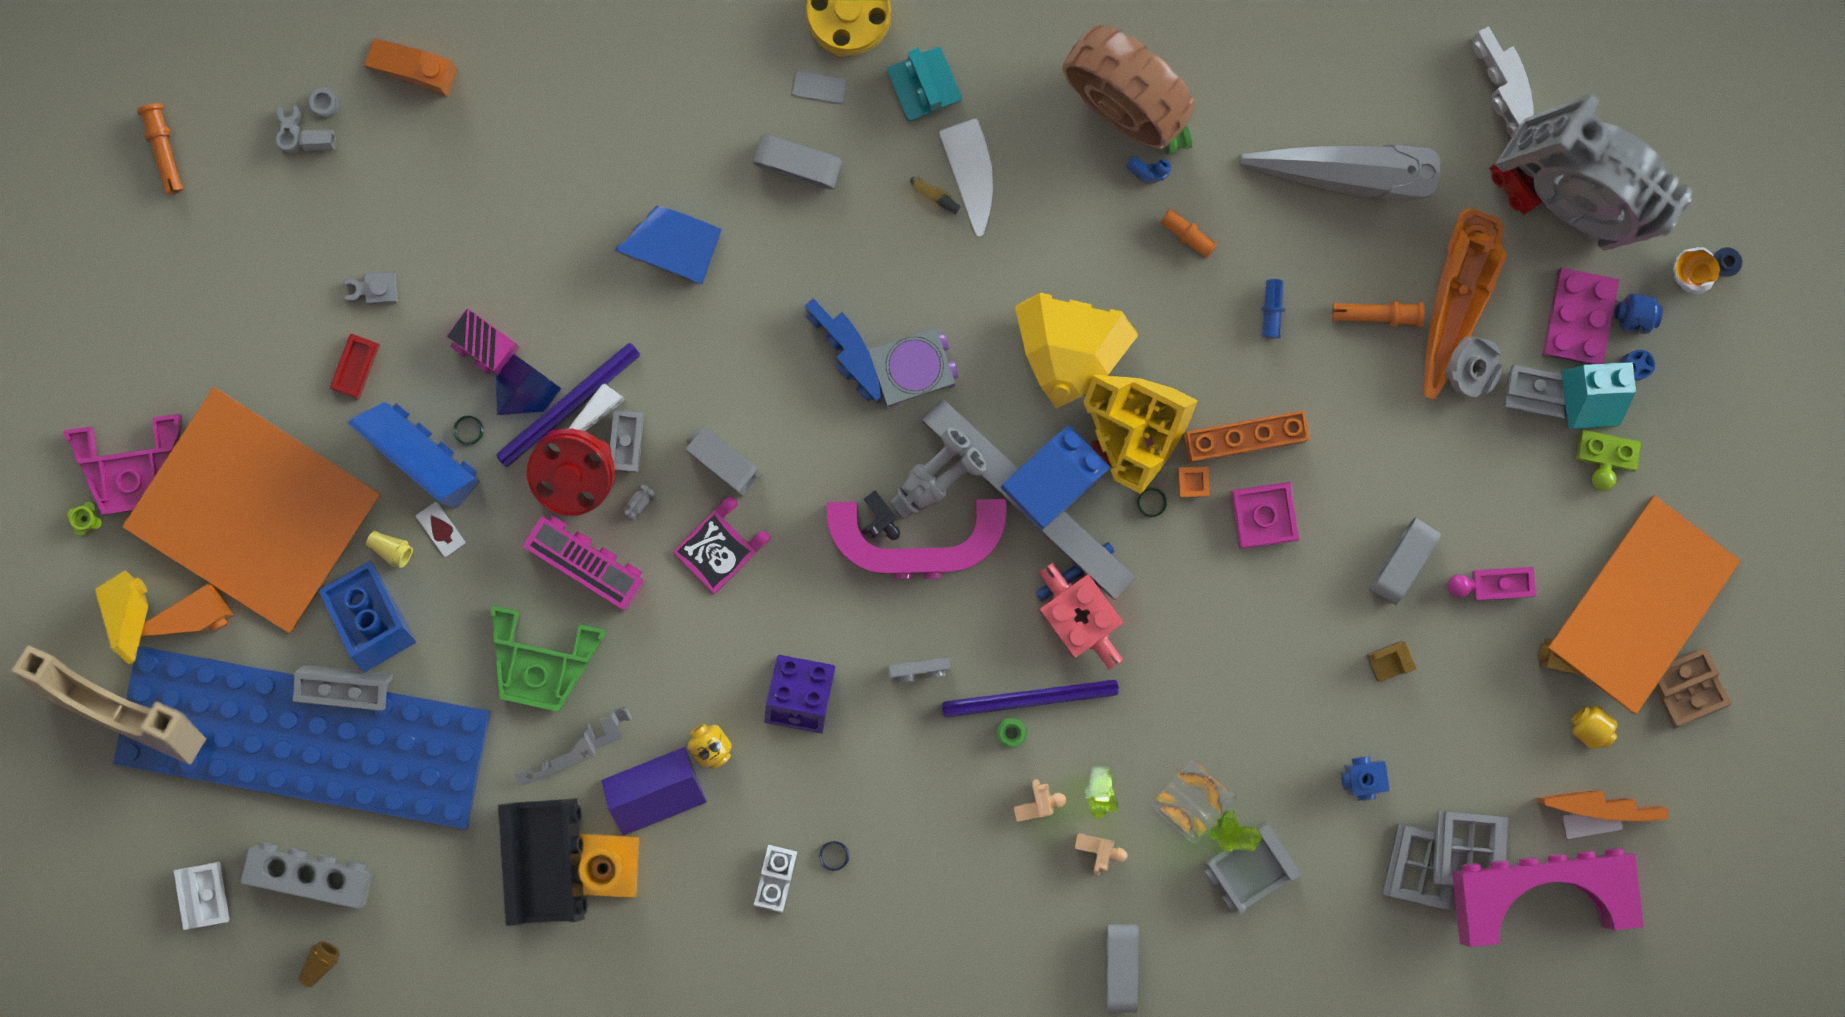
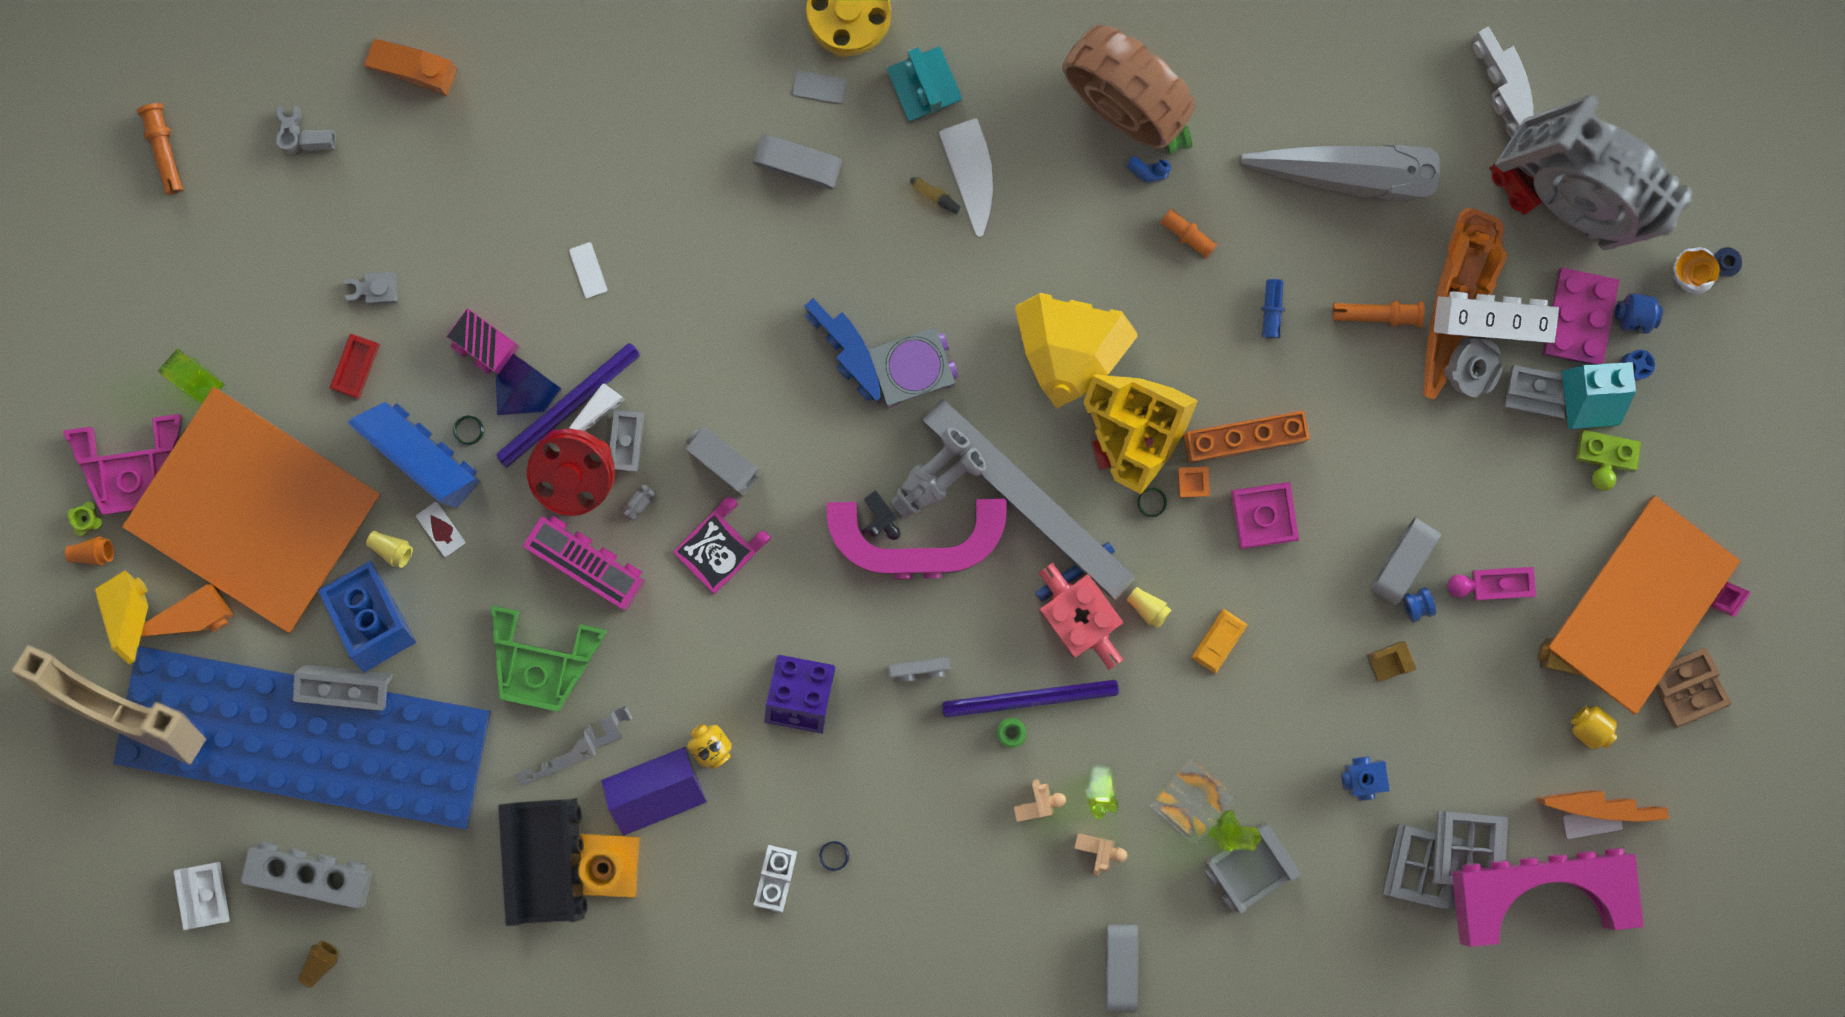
light grey tile [308,87,340,118] -> none
blue slope [615,206,722,284] -> none
blue slope [1000,425,1111,530] -> none
none -> orange cone [65,536,114,566]
none -> clear neon green slope [158,348,225,404]
none -> white sticker [569,242,607,298]
none -> light yellow cone [1126,587,1172,629]
none -> light orange tile [1191,608,1248,674]
none -> blue wheel [1402,587,1436,623]
none -> white brick [1434,291,1559,343]
none -> dark pink slope [1710,582,1751,617]

